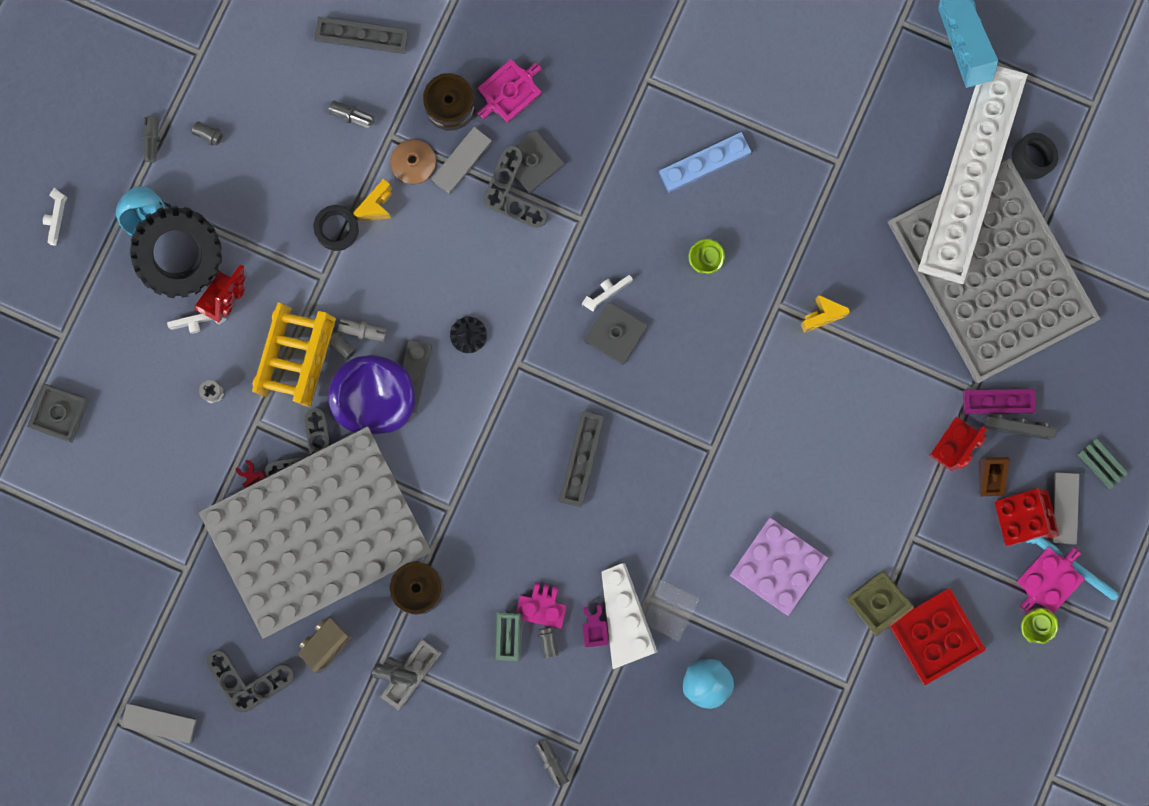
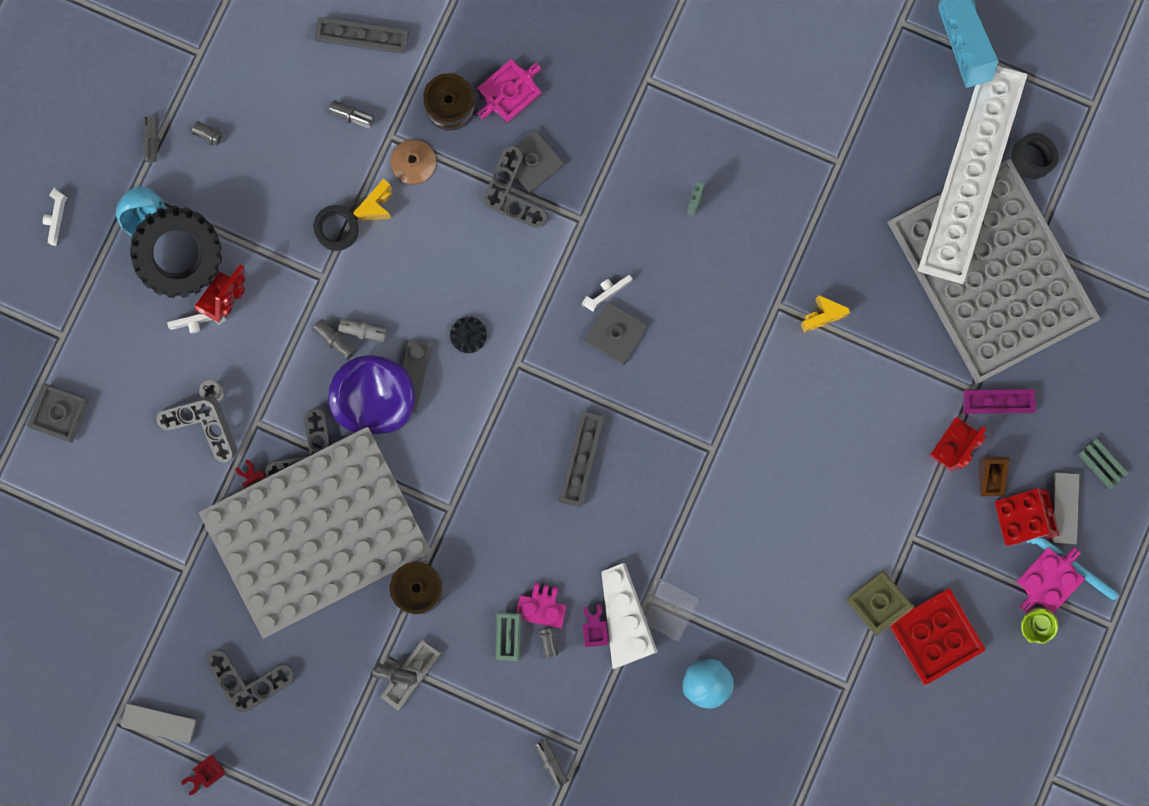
yellow fence [252,302,336,407] -> none
dark tan slope [298,618,353,673] -> none
light grey tile [431,127,492,195] -> none
light blue plate [659,132,751,193] -> none
lime hair [688,239,726,274] -> none
lavender plate [729,518,828,616] -> none
dark grey plate [981,414,1057,440] -> none
none -> dark grey beam [156,396,237,463]
none -> dark red plate [181,754,227,795]
none -> sand green tile [686,182,705,216]

